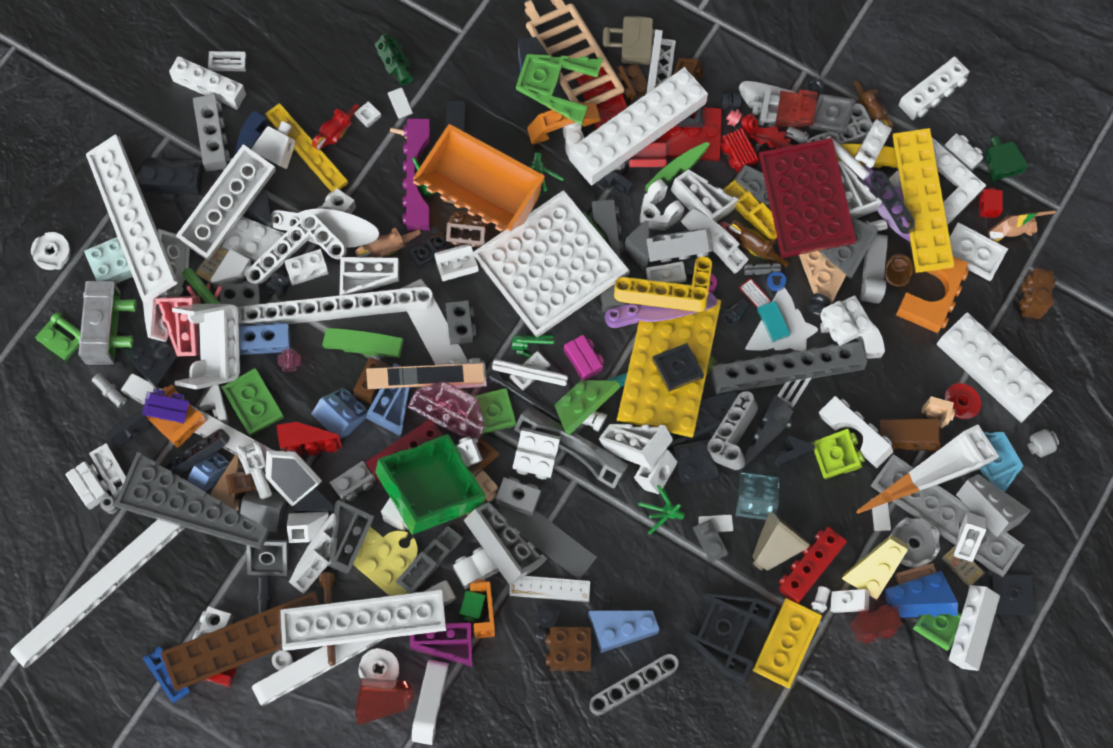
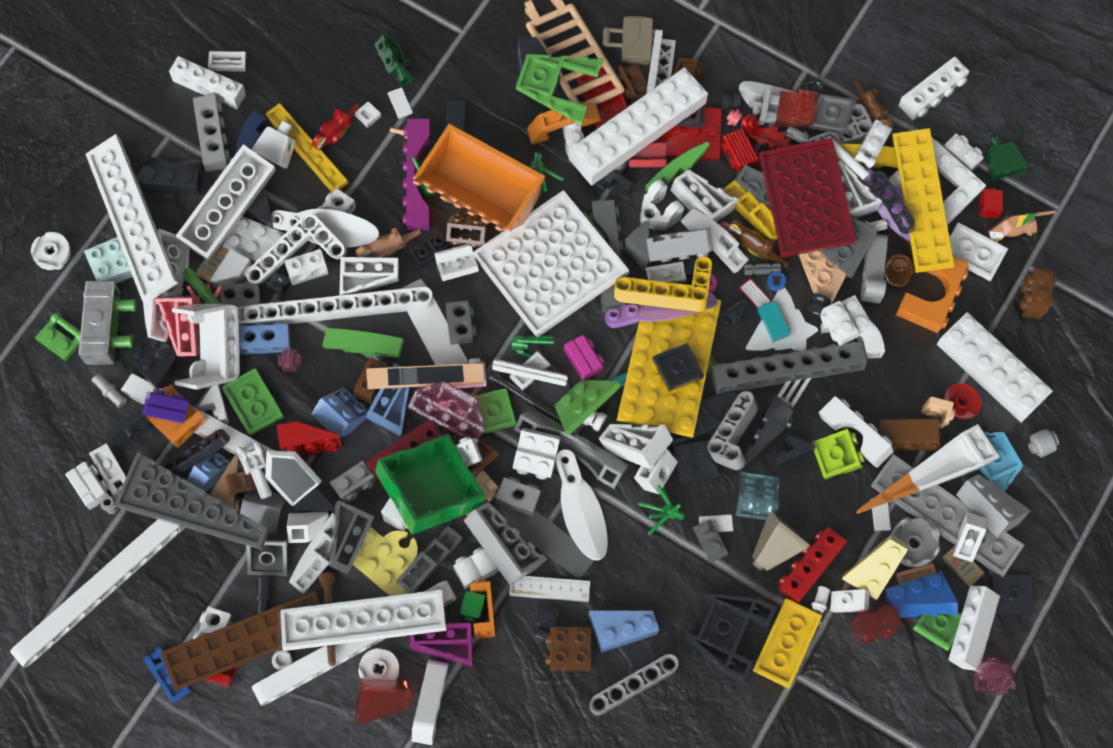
none -> white plant [555,450,608,560]
none -> clear pink cylinder [974,658,1016,696]

